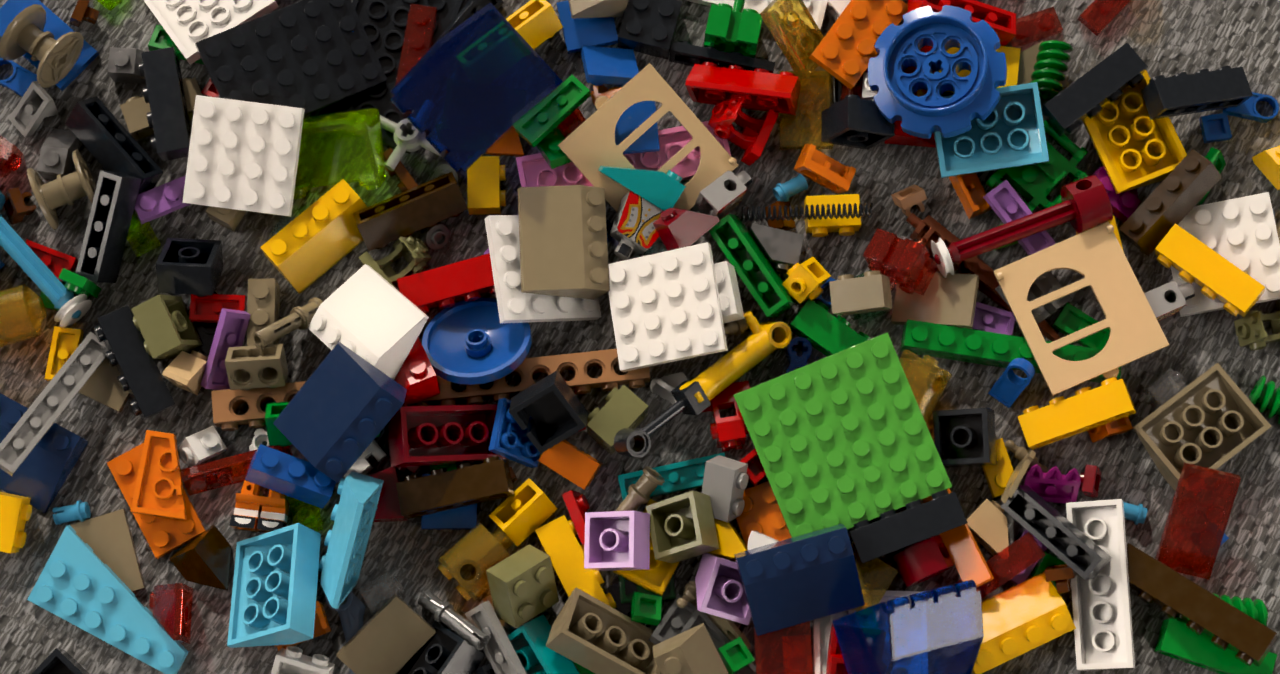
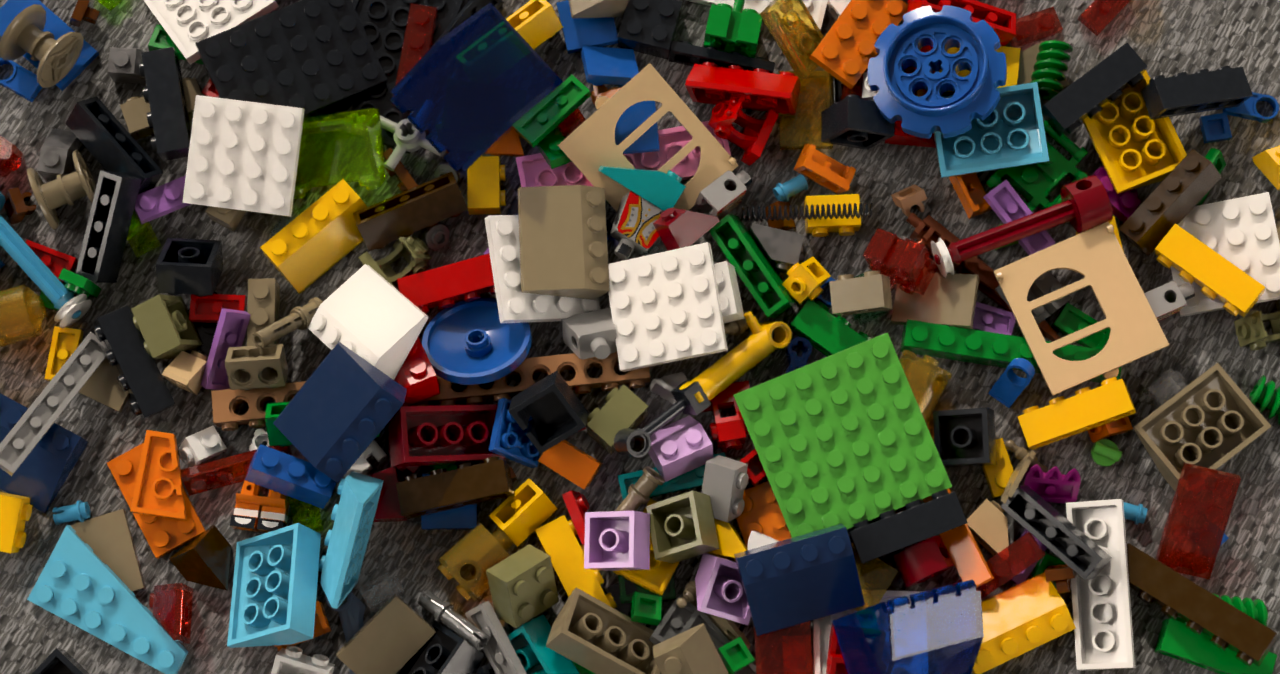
light grey slope [8,81,58,138] -> none
dark red plate [1080,465,1102,498] -> none
none -> light grey torso [561,308,617,359]
none -> lavender slope [648,415,713,482]
none -> bright green plate [1091,439,1122,467]

